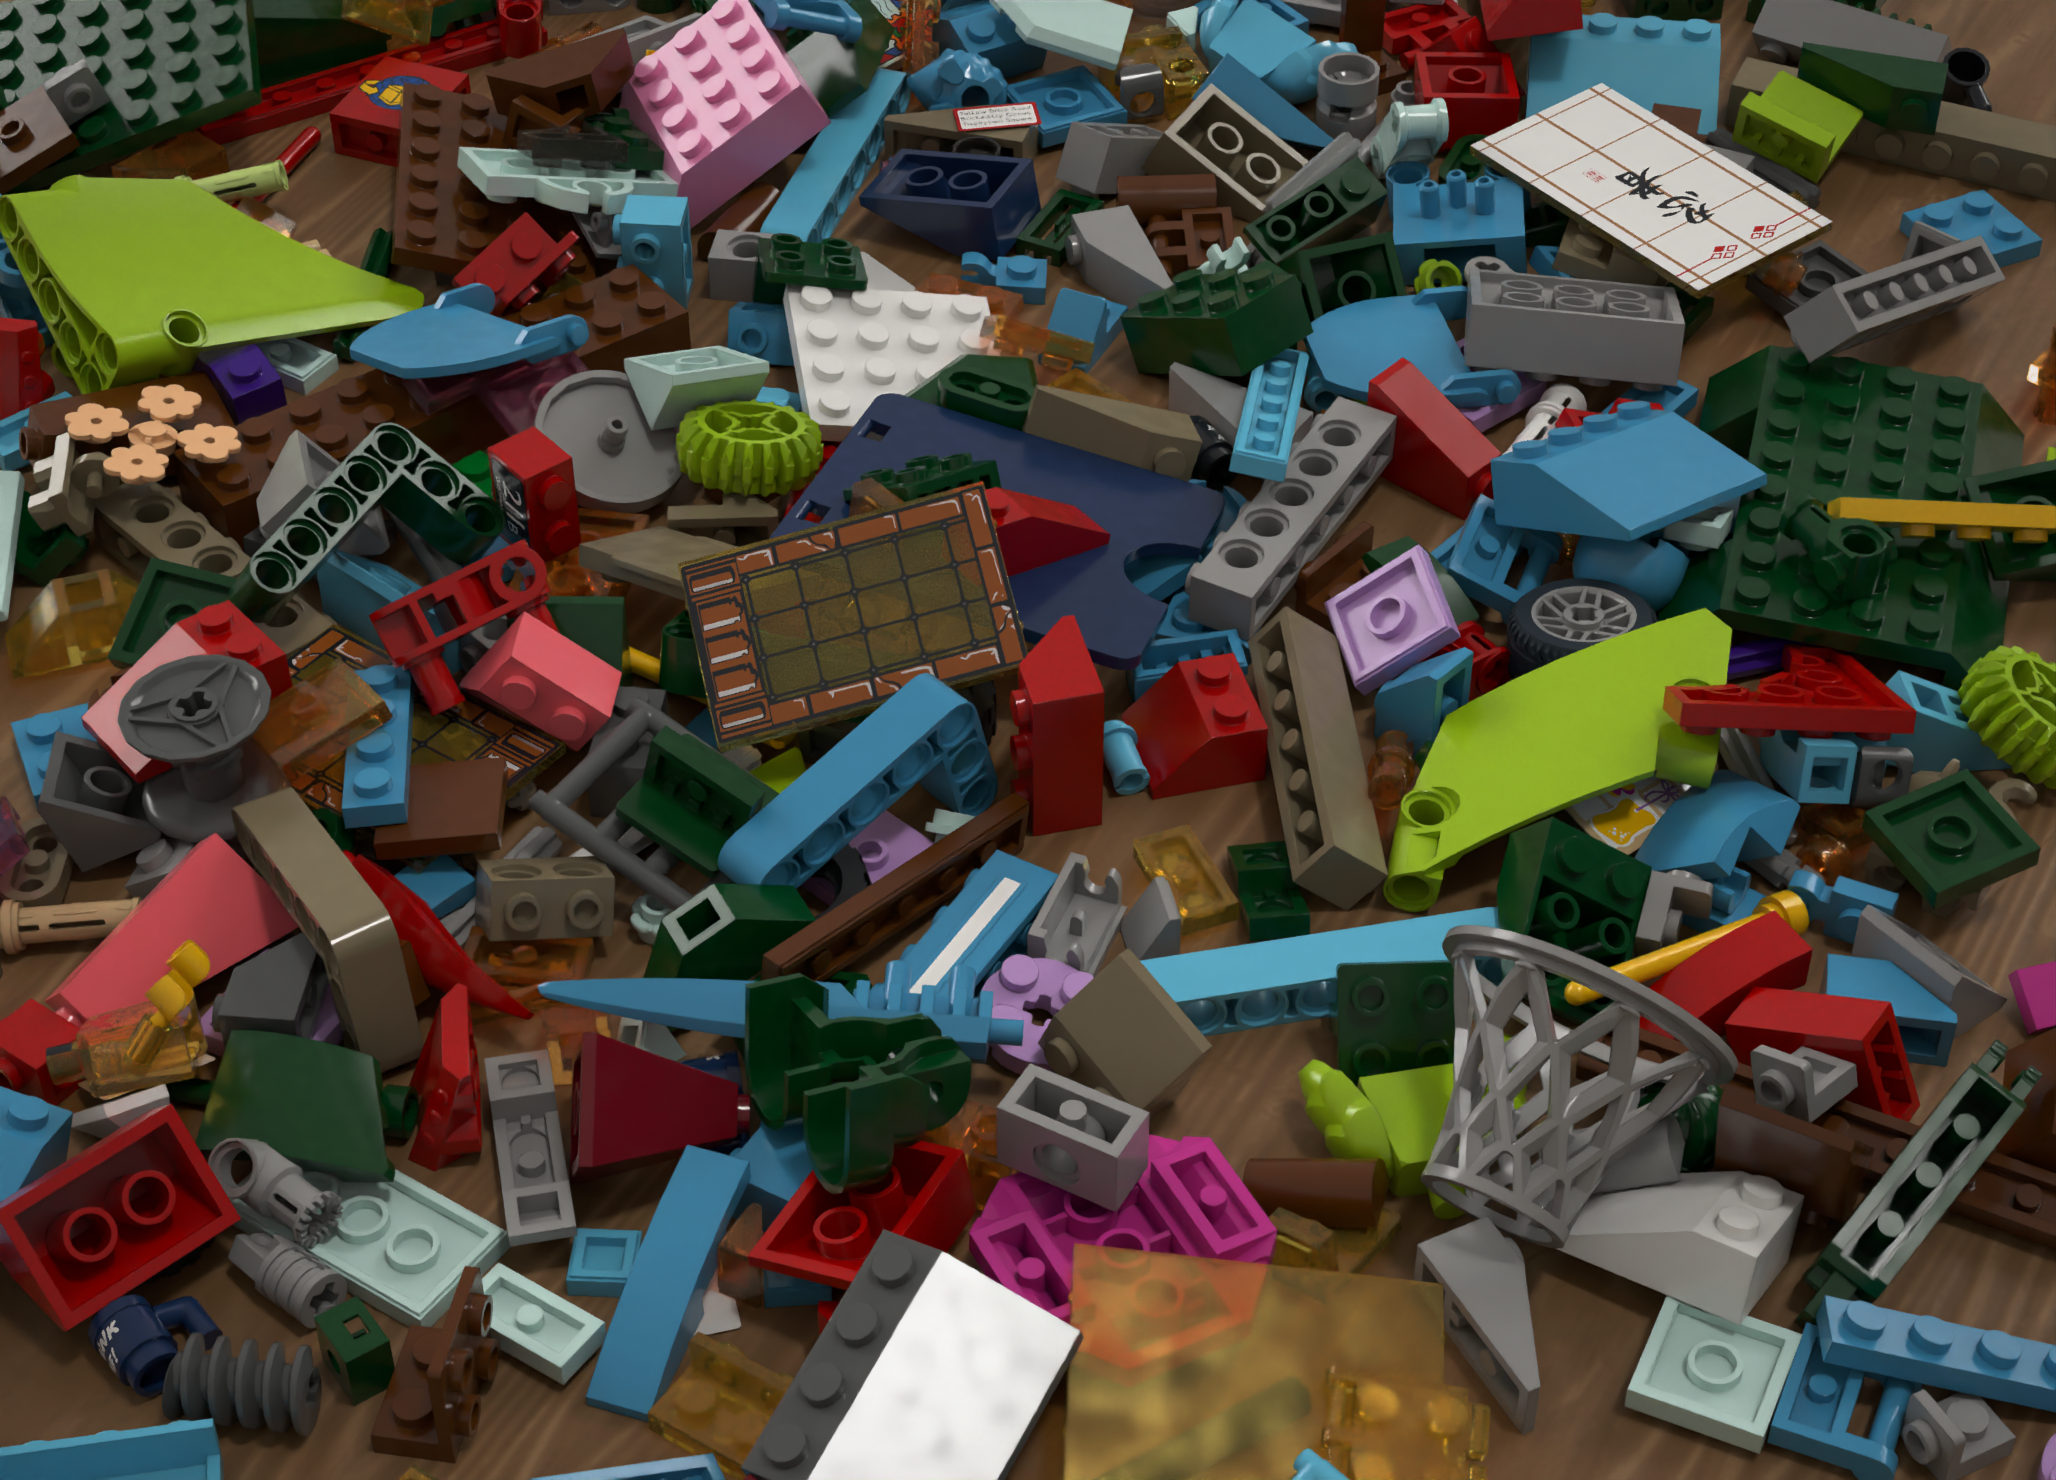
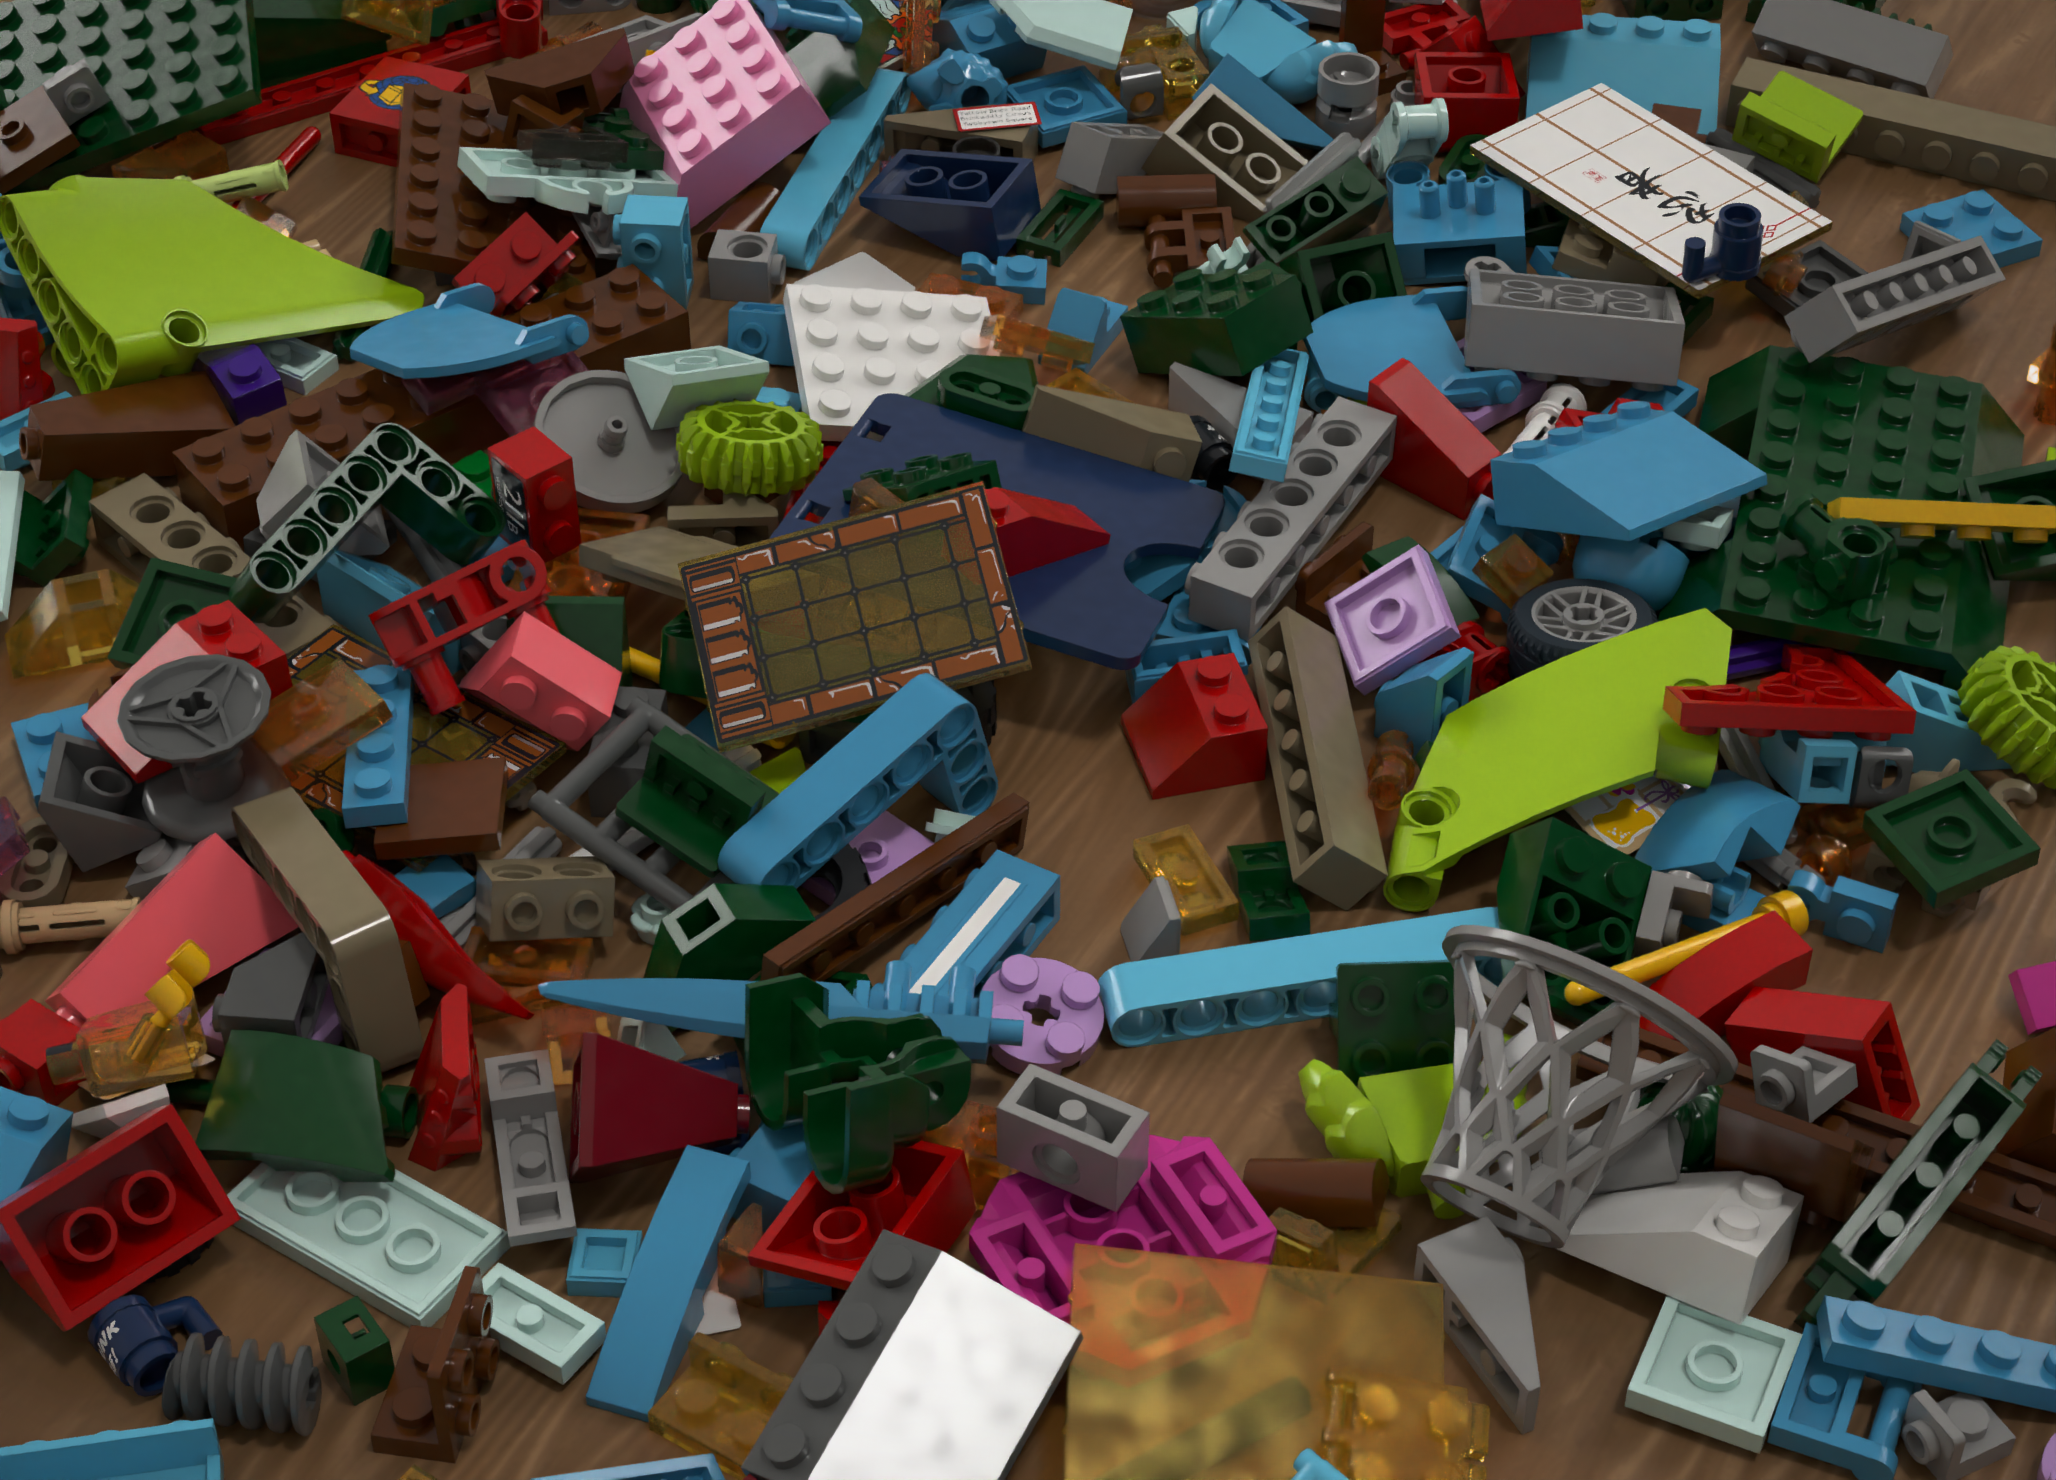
dark tan hips [28,432,120,537] -> none
light nougat plant [65,384,241,485] -> none
light grey connector [207,1138,343,1248] -> none
light grey hinge [228,1233,348,1328] -> none
dark green bracket [752,233,868,304] -> none
red slope [1010,615,1105,837] -> none
light grey hinge [1027,852,1128,977] -> none
dark tan slope [1038,948,1213,1120] -> none
light grey slope [1065,205,1173,310] -> none
medium azure pin [1103,720,1150,795] -> none
lime plate [1414,259,1463,294] -> none
dark green slope [1797,42,1949,136] -> none
dark azure slope [1819,954,1957,1067] -> none
light grey slope [1851,904,2008,1040] -> none
black piece [1941,47,1992,112] -> none
none -> clear orange plate [1472,534,1554,609]
none -> dark blue piece [1682,203,1763,283]

